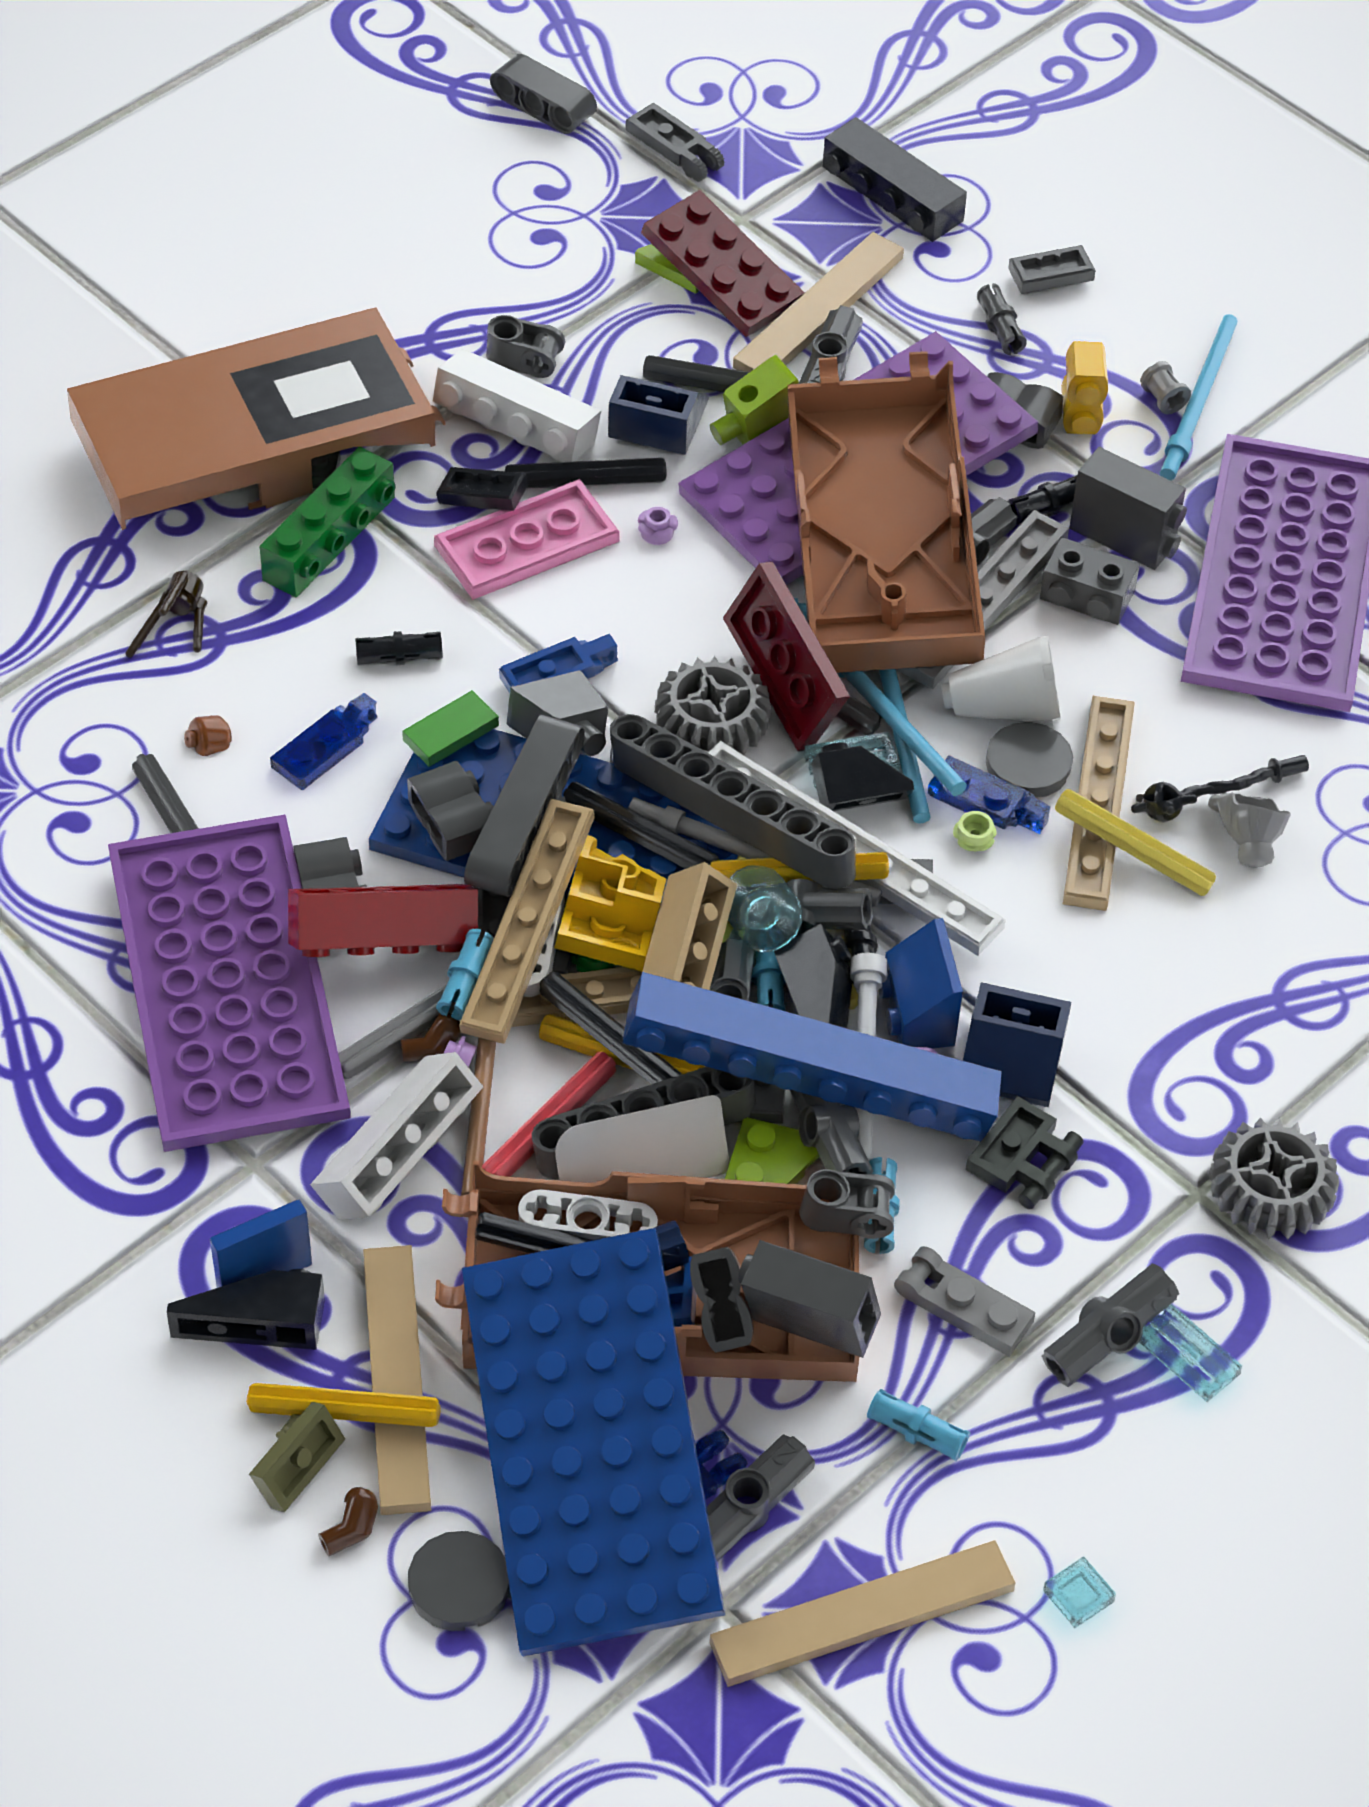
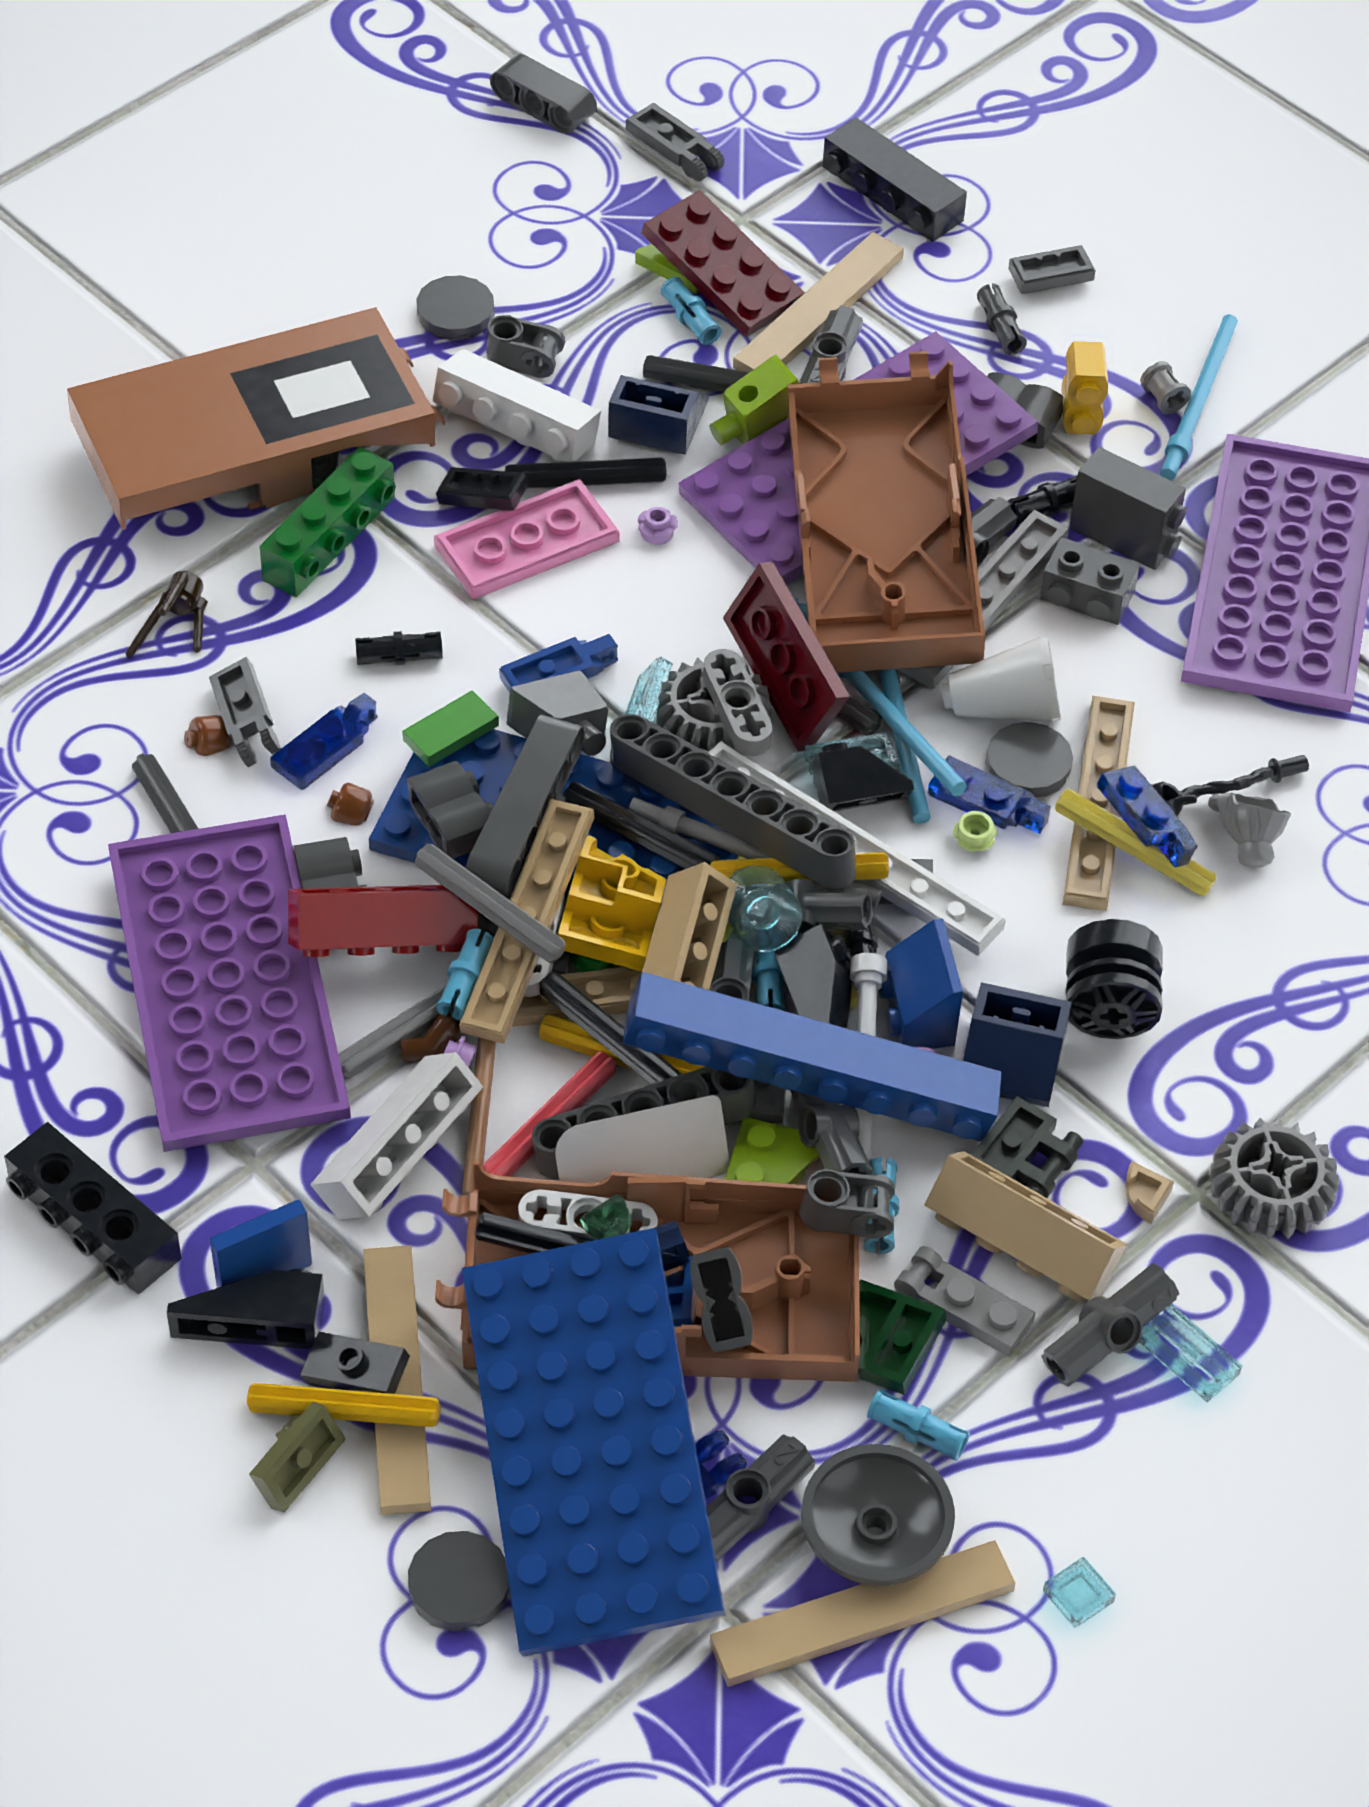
reddish brown arm [318,1487,378,1557] -> none
dark grey brick [738,1240,881,1358] -> none
none -> black brick [4,1121,182,1295]
none -> hinge [209,656,281,767]
none -> plate [300,1331,410,1394]
none -> dark orange piece [326,782,374,826]
none -> light grey axle [414,844,566,963]
none -> dark grey tile [416,275,495,340]
none -> clear green tile [580,1194,631,1240]
none -> clear light blue tile [625,656,673,722]
none -> medium azure pin [660,277,722,345]
none -> light grey beam [703,649,773,756]
none -> dark grey dish [801,1444,955,1586]
none -> dark green wing [858,1279,946,1395]
none -> tan brick [924,1151,1128,1301]
none -> black wheel [1065,919,1163,1039]
none -> clear blue hinge [1097,765,1198,868]
none -> tan tile [1125,1161,1174,1224]

